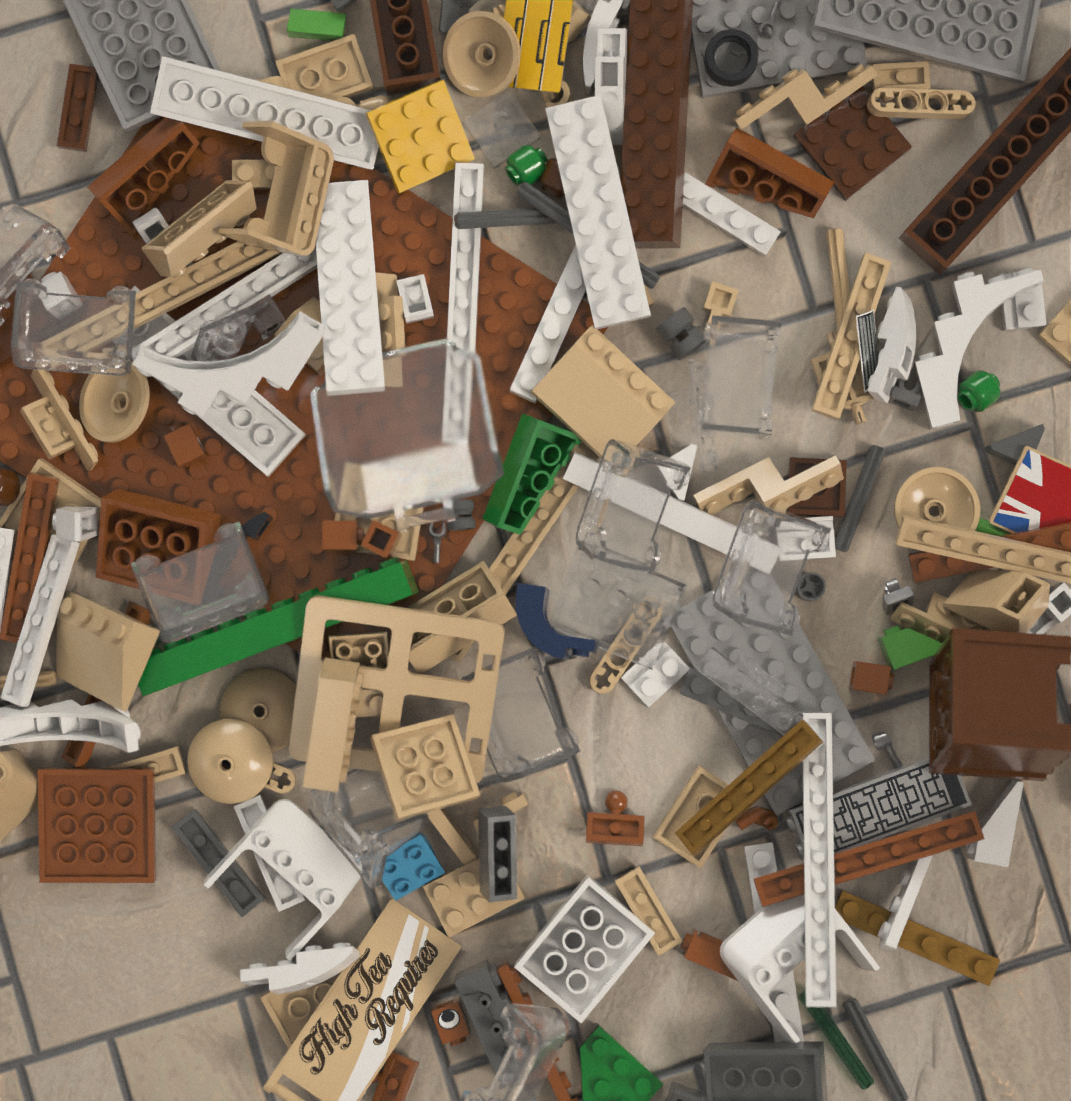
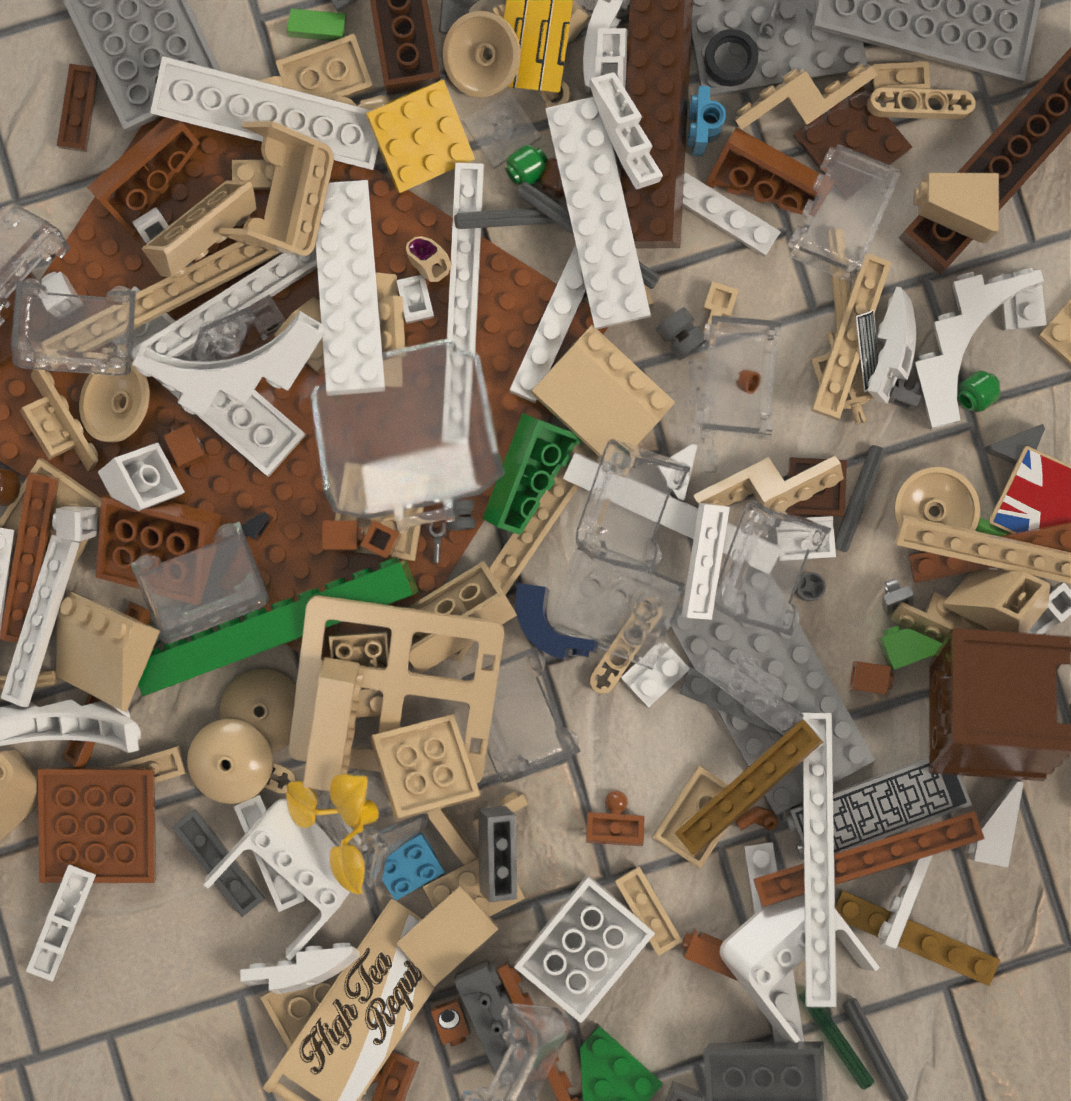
flat silver hand [872,732,903,768] -> none
none -> white slope [26,864,96,982]
none -> white slope [98,443,185,511]
none -> yellow plant [286,774,379,894]
none -> tan tile [396,885,499,986]
none -> tan rock [406,236,452,282]
none -> white slope [589,72,663,190]
none -> white plate [682,503,730,620]
none -> dark azure plate [687,86,726,157]
none -> dark orange hinge [735,369,761,394]
none -> clear windscreen [787,144,902,282]
none -> tan slope [913,173,999,243]

